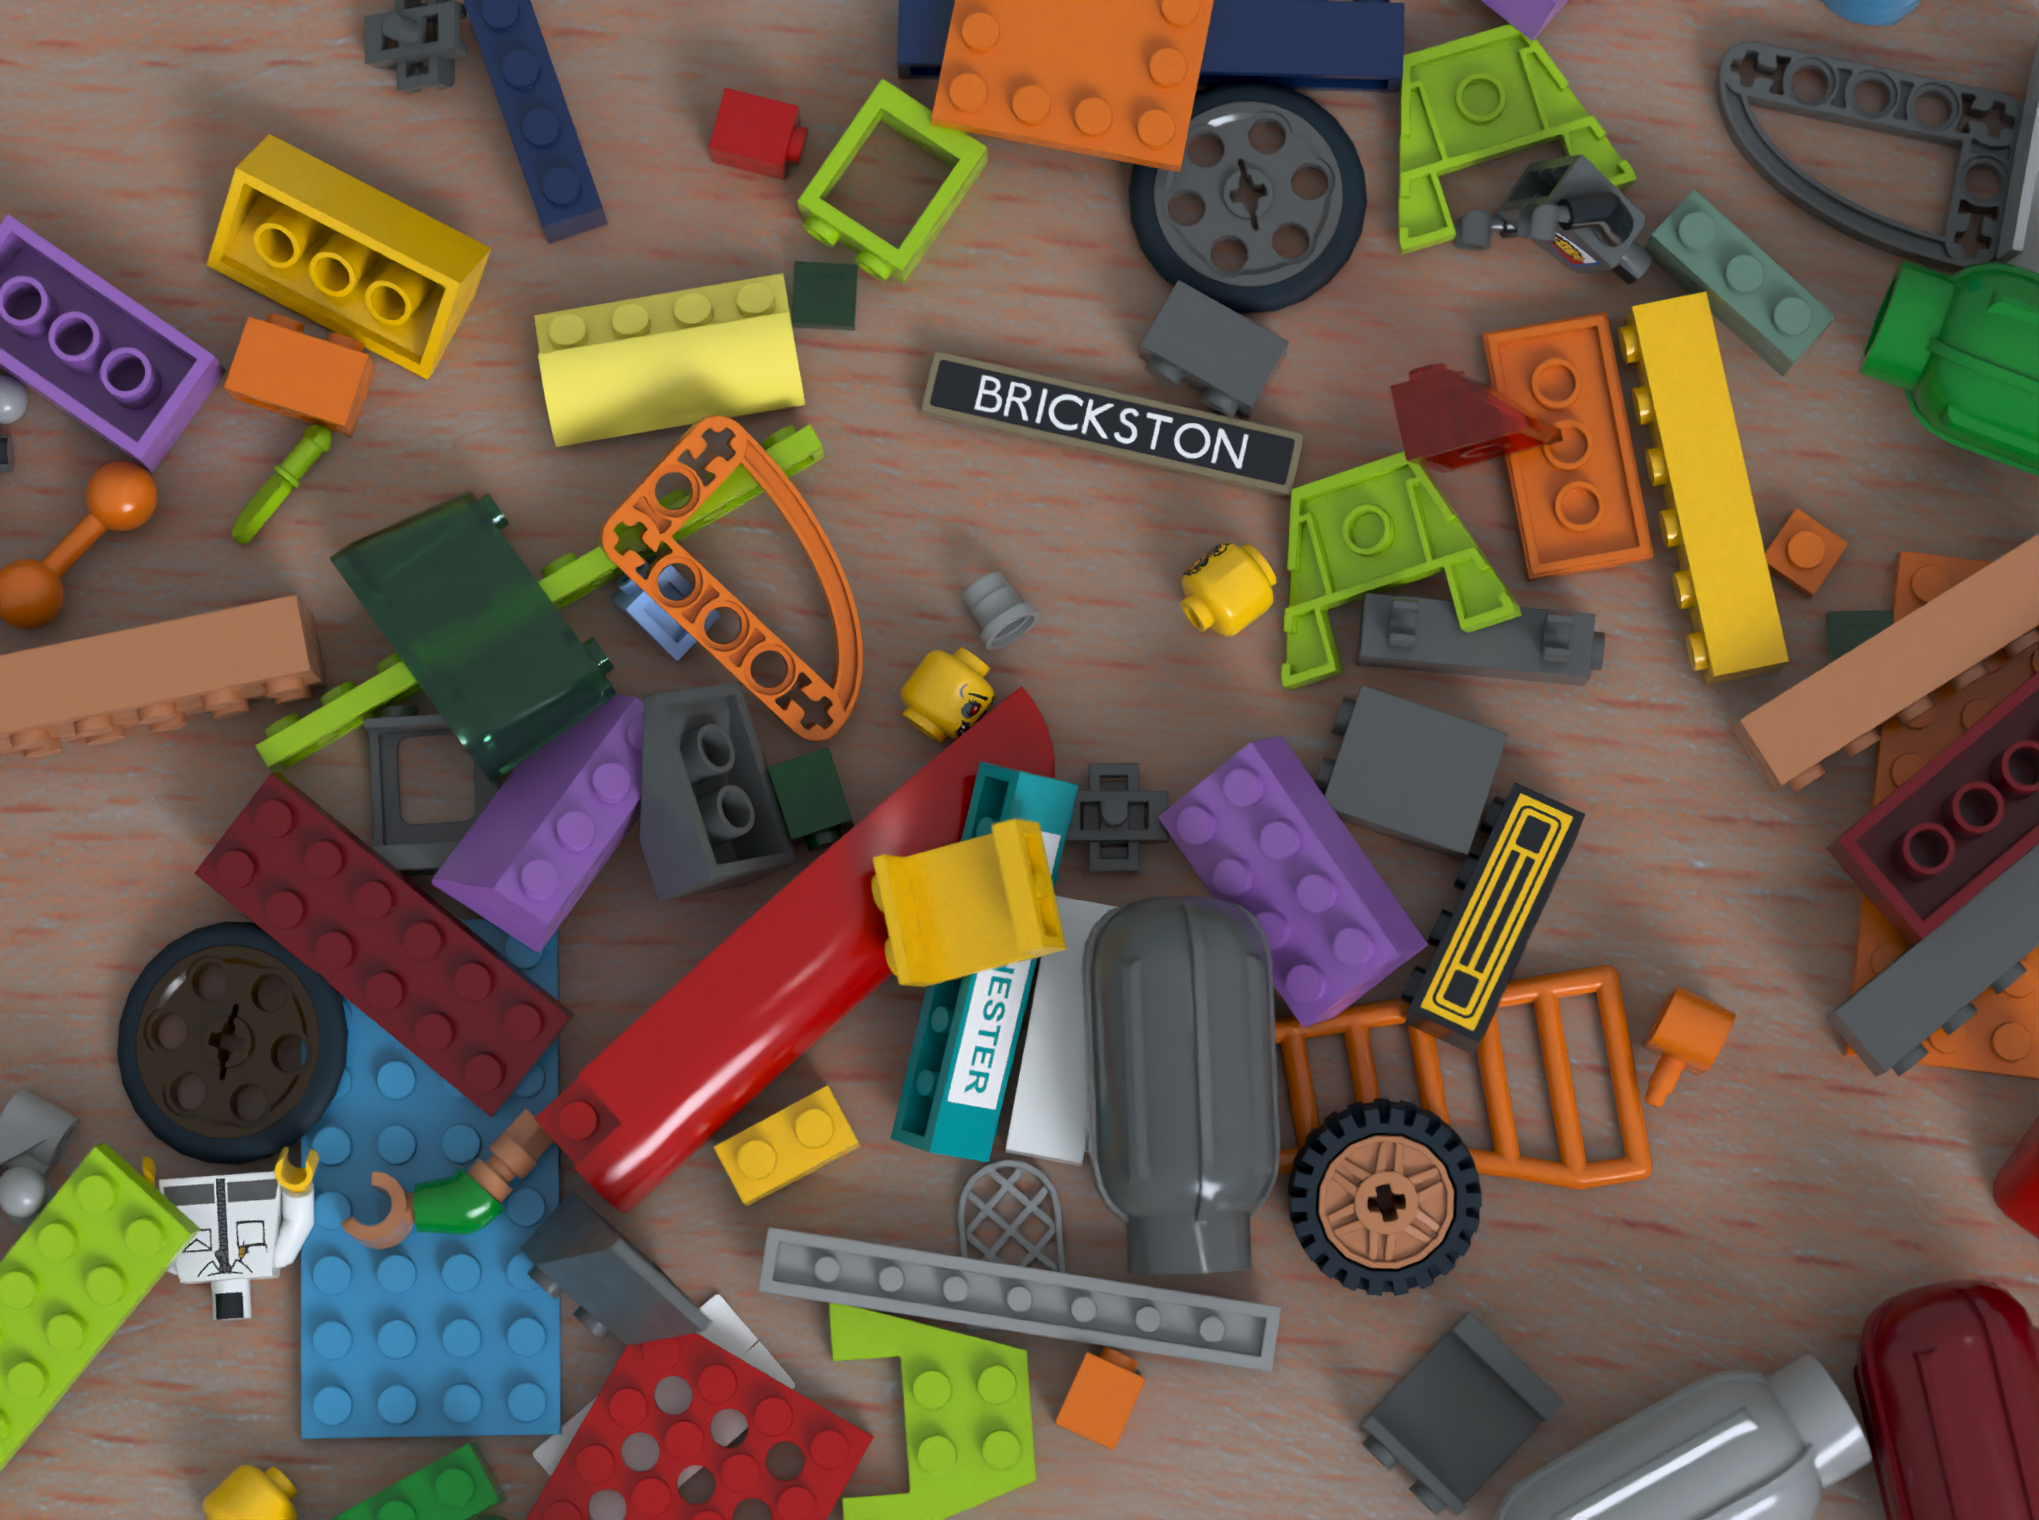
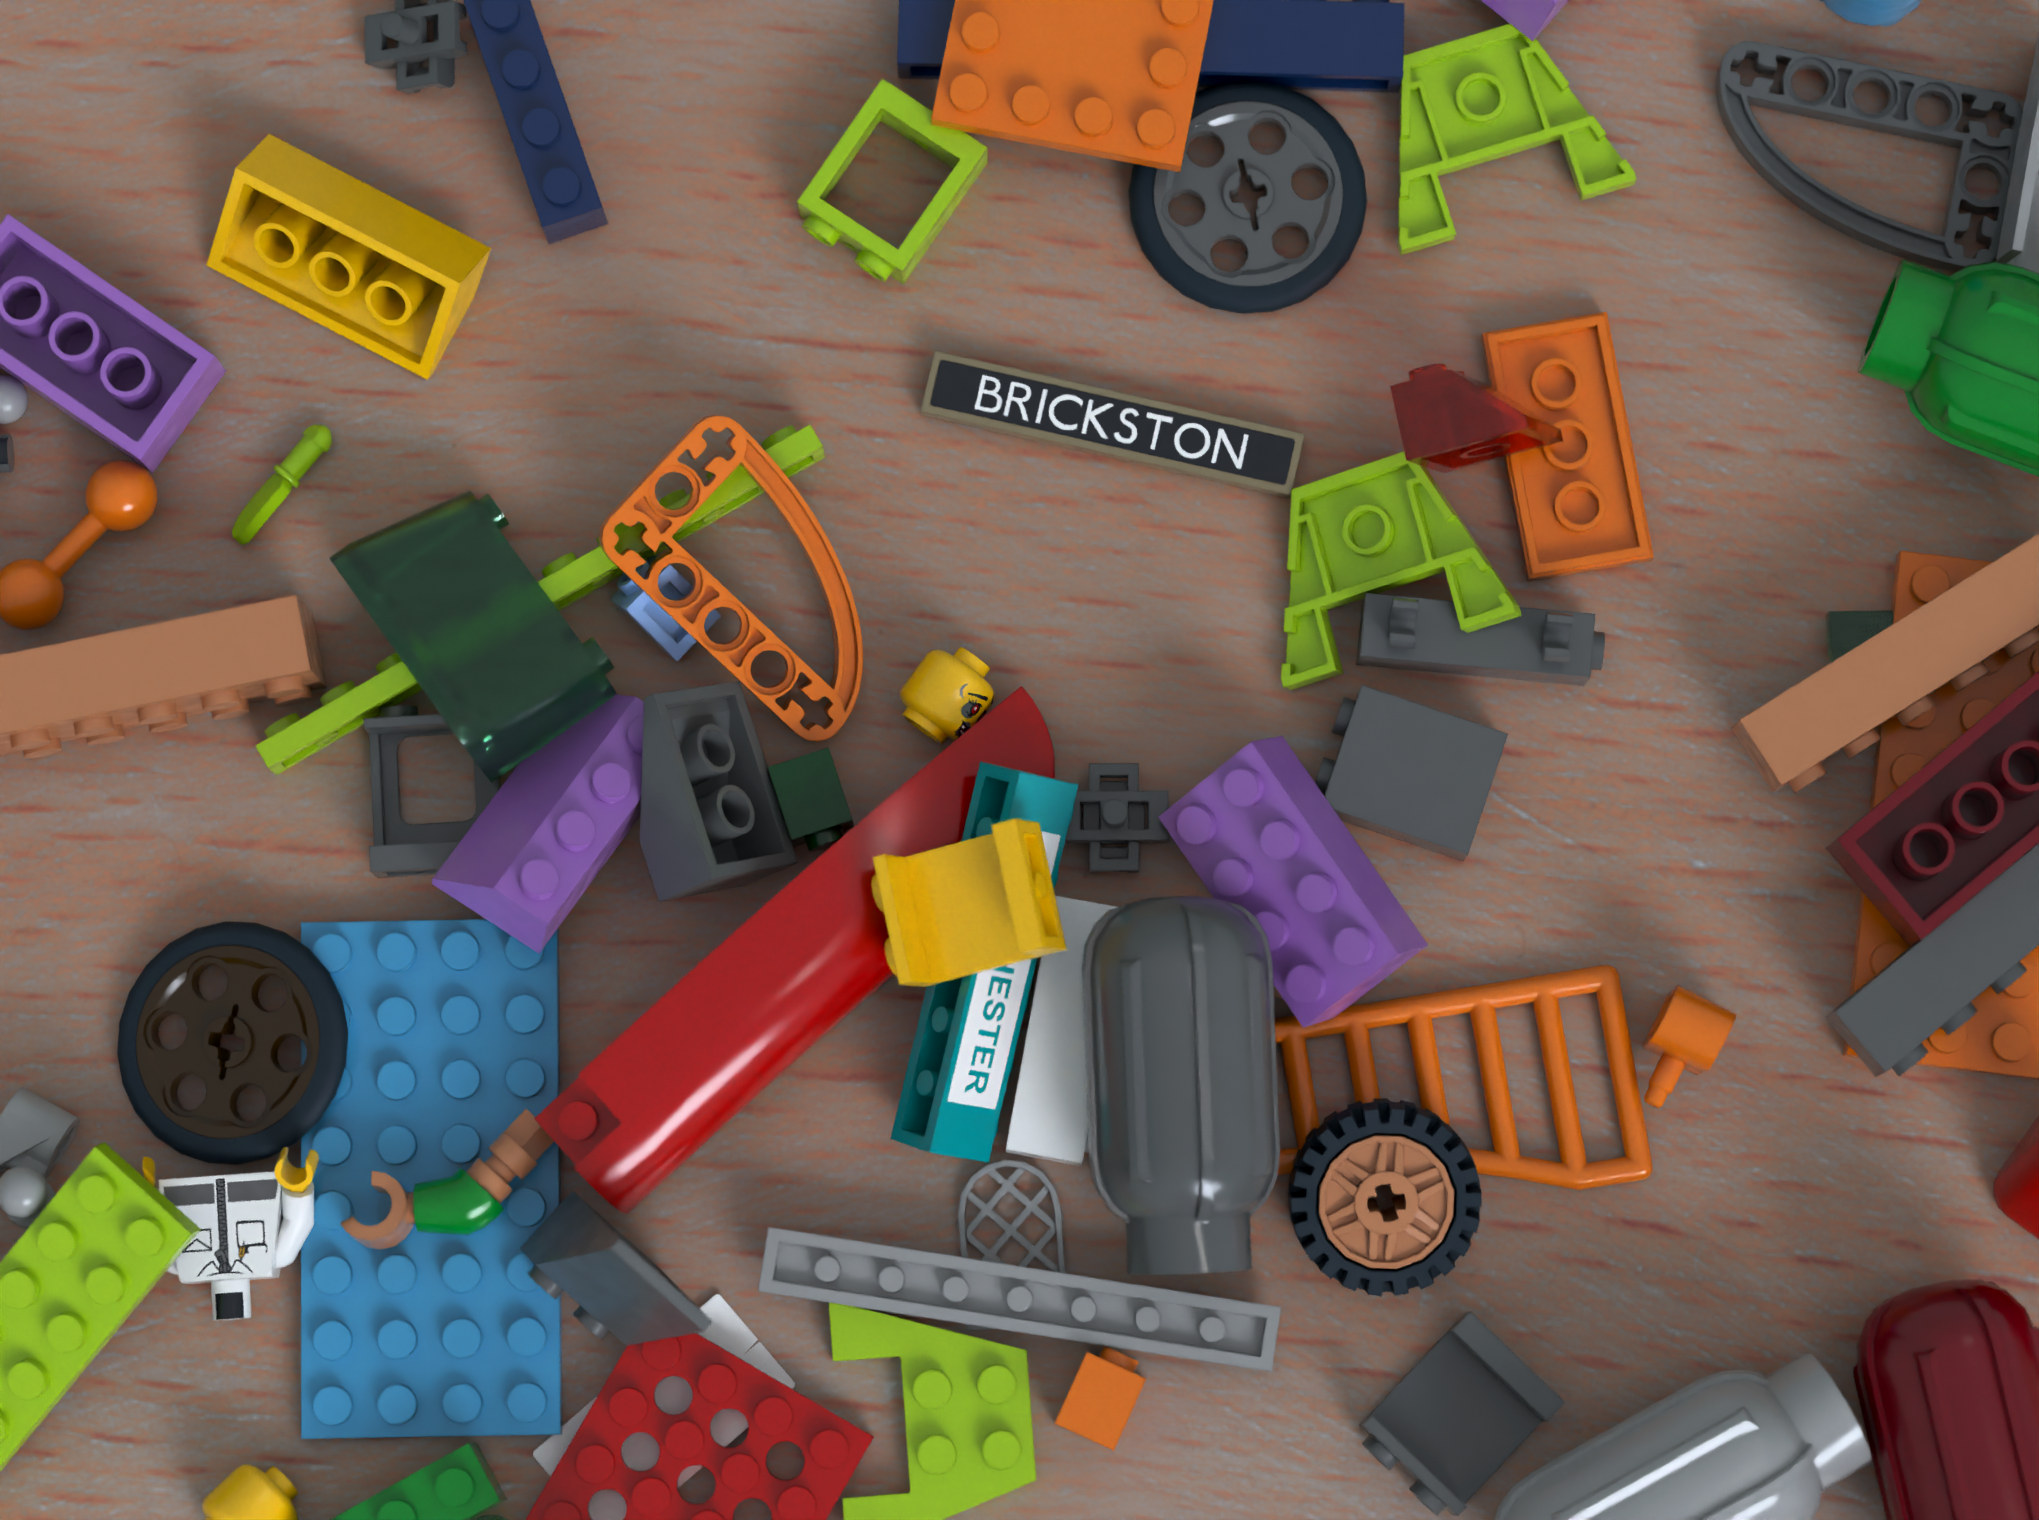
dark red plate [194,772,575,1117] -> none
orange brick [224,313,376,437] -> none
light yellow brick [534,273,806,447] -> none
red brick [709,88,809,180] -> none
yellow brick [714,1085,861,1207] -> none
clear green tile [792,261,859,331] -> none
light grey piece [962,571,1040,651] -> none
dark grey brick [1139,280,1289,419] -> none
yellow head [1180,542,1277,637] -> none
brick [1400,782,1585,1055] -> none
dark grey torso [1454,154,1653,285] -> none
yellow brick [1618,291,1789,685] -> none
sand green brick [1644,189,1836,377] -> none
orange plate [1765,508,1849,598] -> none

